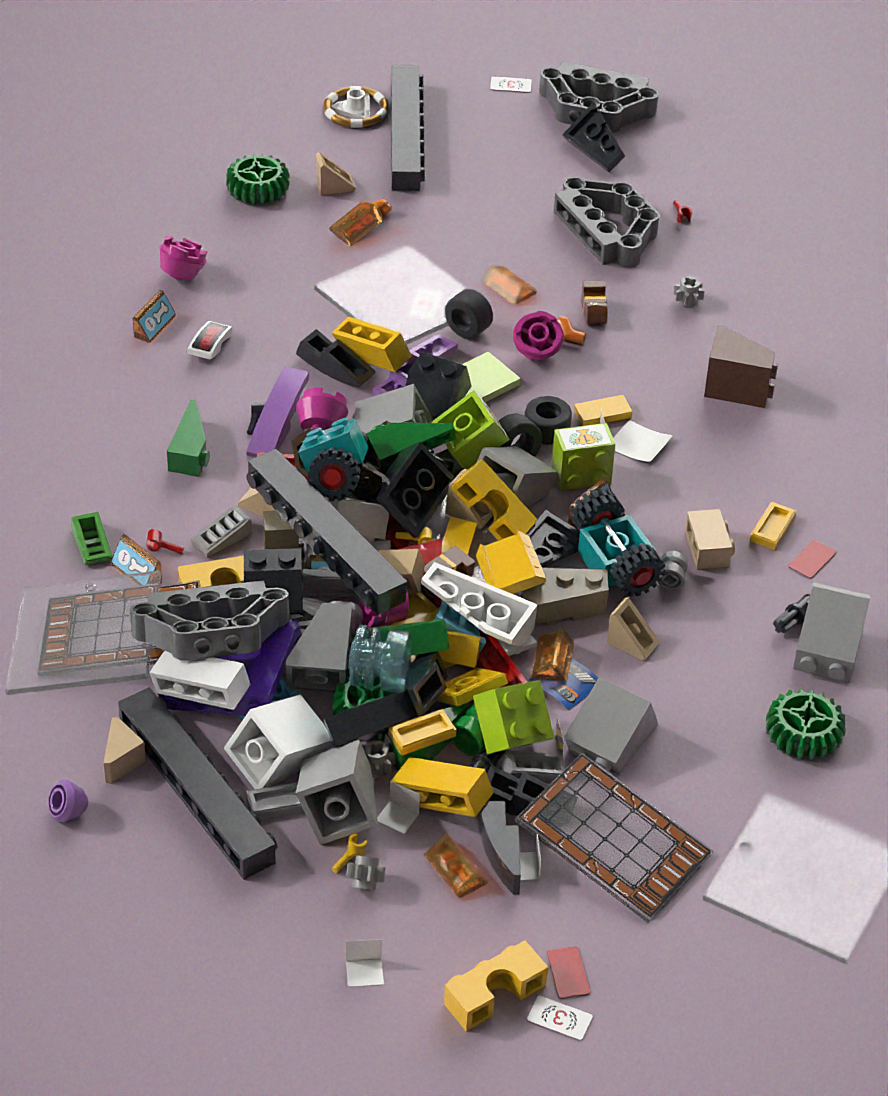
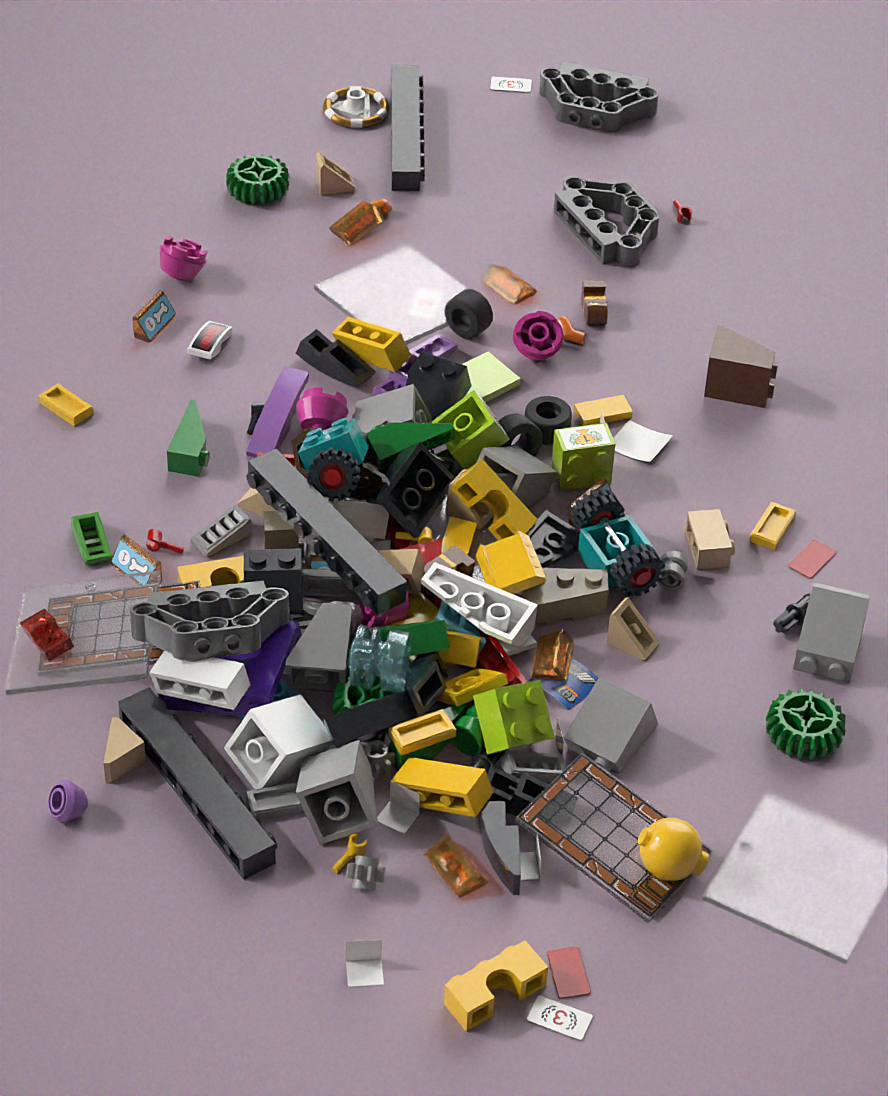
black wing [562,102,625,173] -> none
light grey gear [673,276,705,307] -> none
none -> clear red slope [20,608,74,662]
none -> yellow tile [38,384,94,427]
none -> yellow brick [638,818,709,881]

